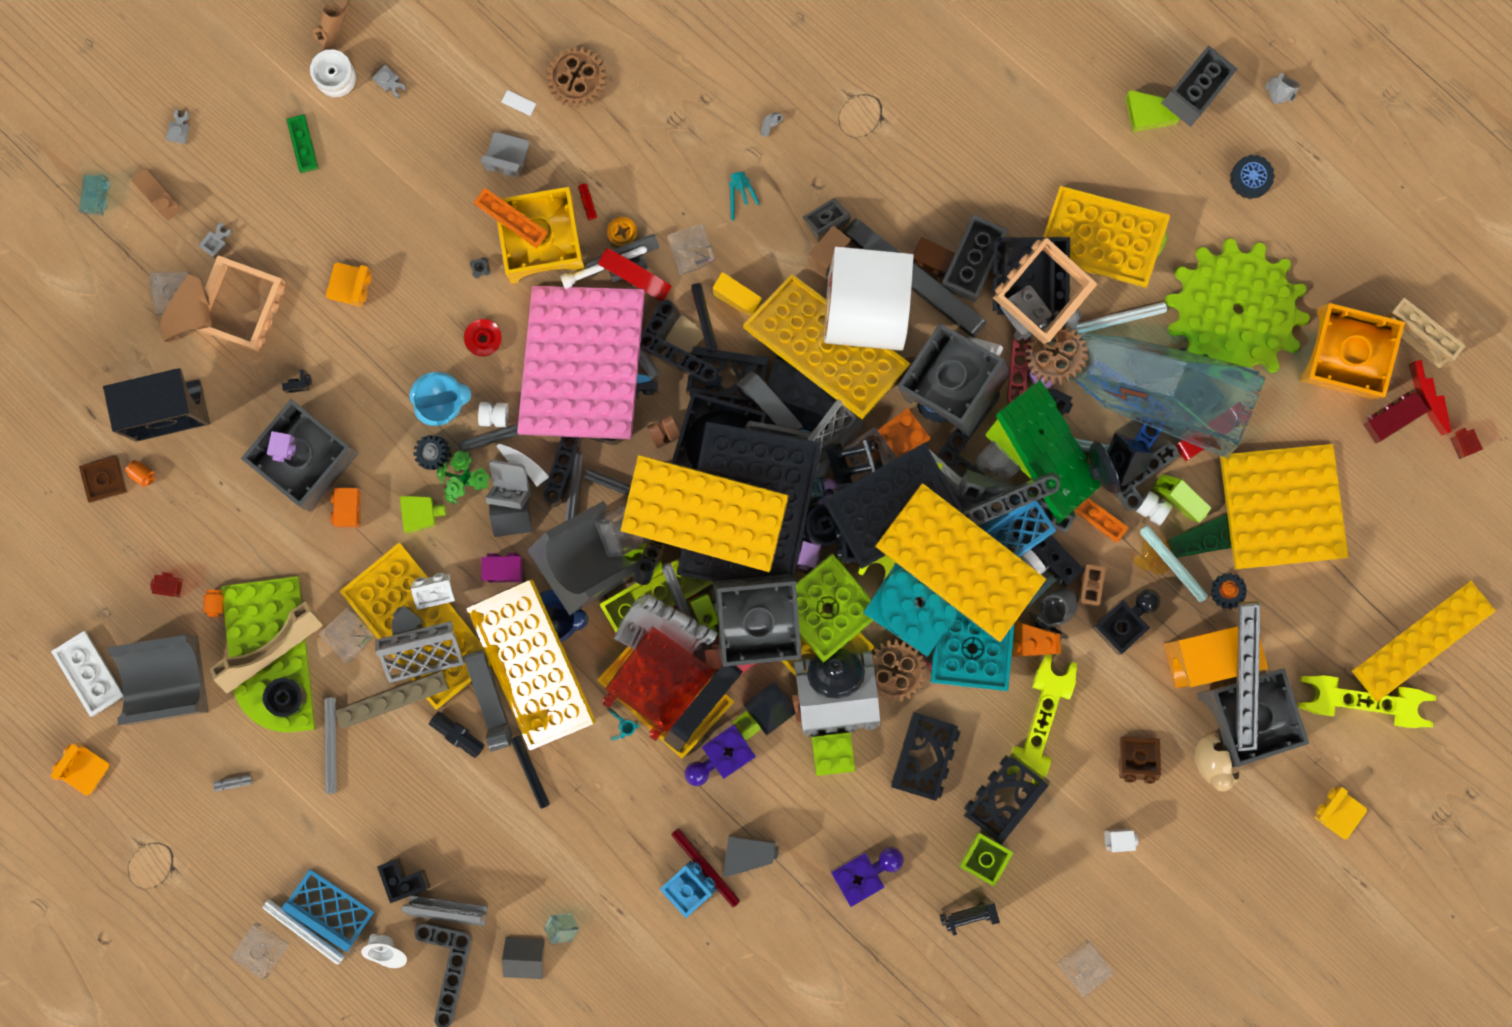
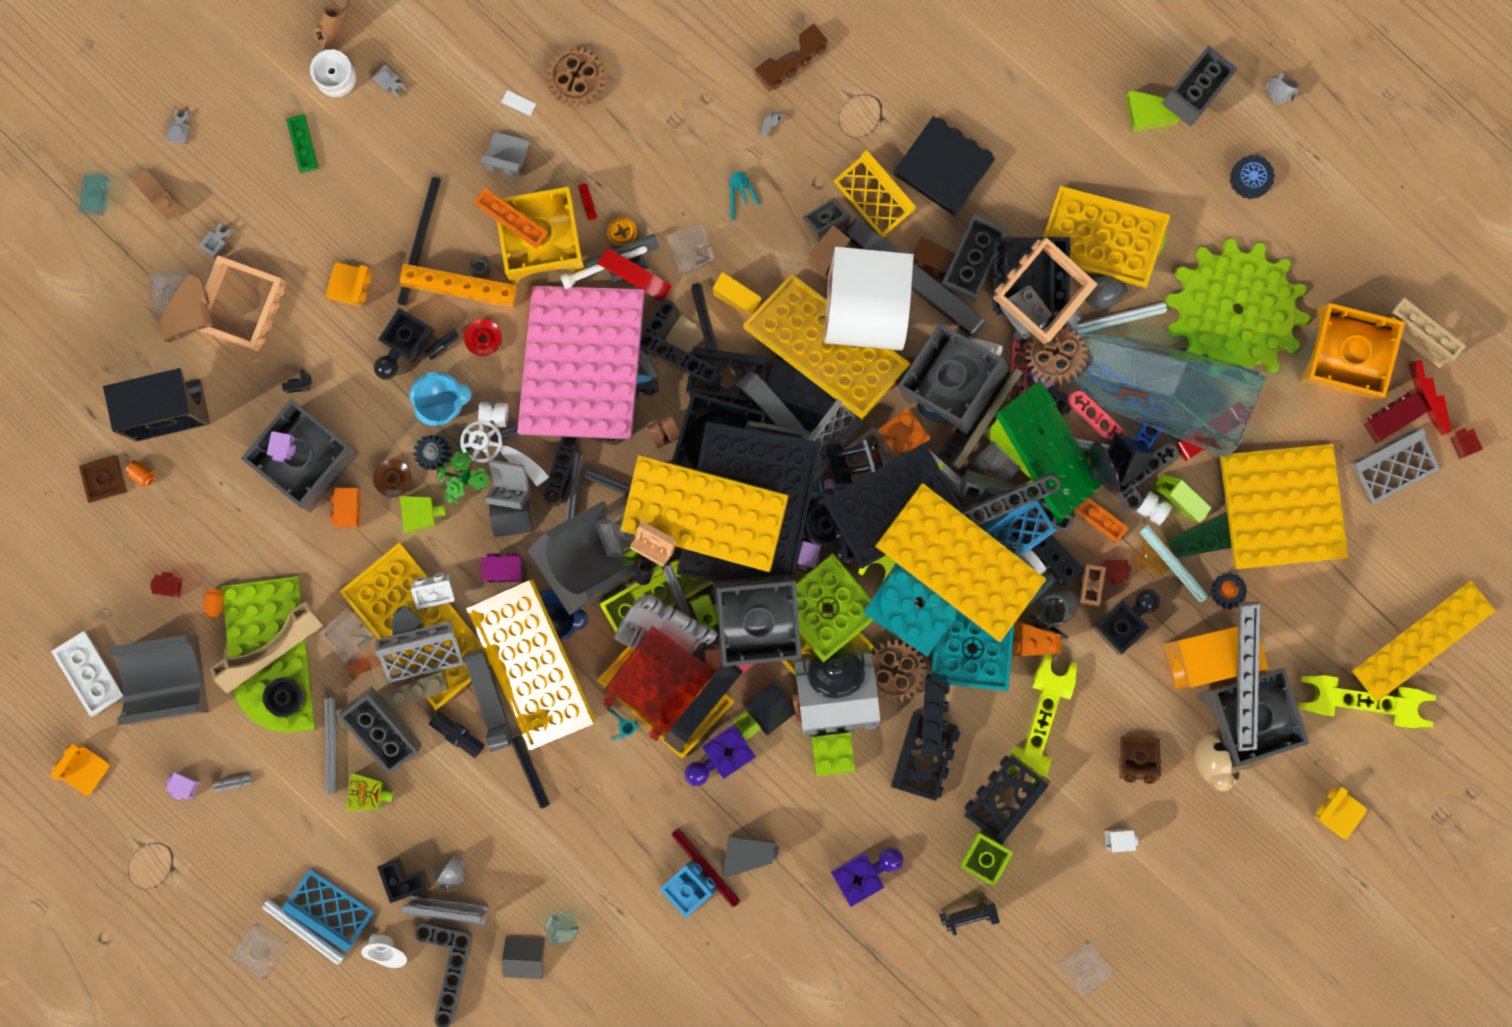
none -> lavender brick [166,772,200,800]
none -> dark grey brick [338,686,422,775]
none -> clear orange pin [346,658,372,677]
none -> lime torso [346,773,394,811]
none -> black brick [373,308,434,380]
none -> reddish brown dish [373,459,412,497]
none -> black piece [397,177,441,306]
none -> light orange brick [399,264,517,308]
none -> black axle [424,329,460,361]
none -> light grey helmet [432,855,465,890]
none -> white wheel [460,421,502,463]
none -> light nougat bracket [630,521,676,566]
none -> reddish brown arch [755,23,828,91]
none -> yellow fence [833,150,917,238]
none -> black brick [893,116,995,217]
none -> black brick [921,674,950,757]
none -> dark tan plate [950,368,1022,470]
none -> coral beam [1067,391,1127,443]
none -> dark grey helmet [1085,276,1129,309]
none -> clear red brick [1102,560,1131,584]
none -> light grey fence [1349,428,1440,504]

